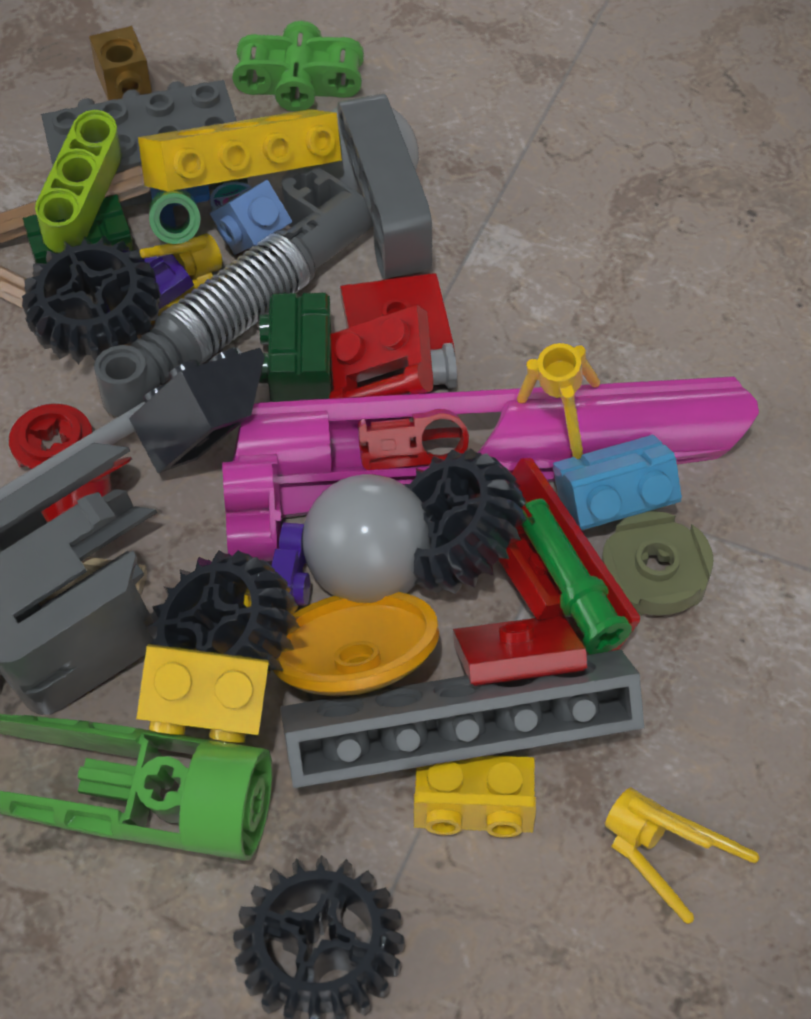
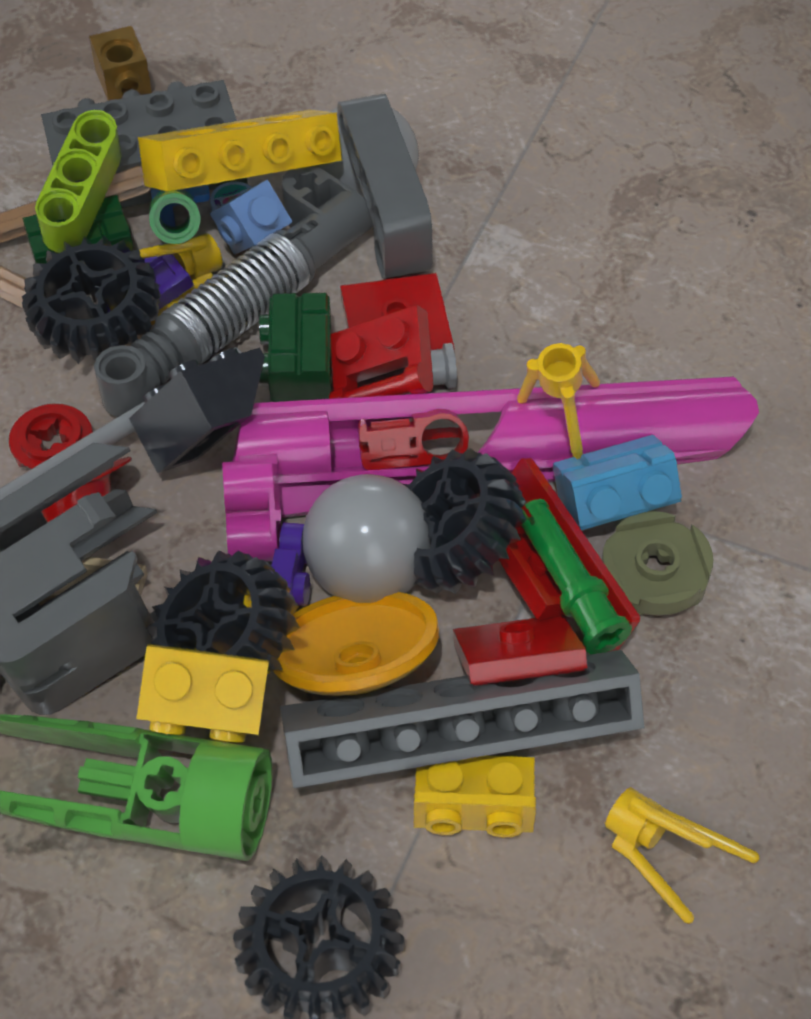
bright green axle [232,21,364,112] -> none

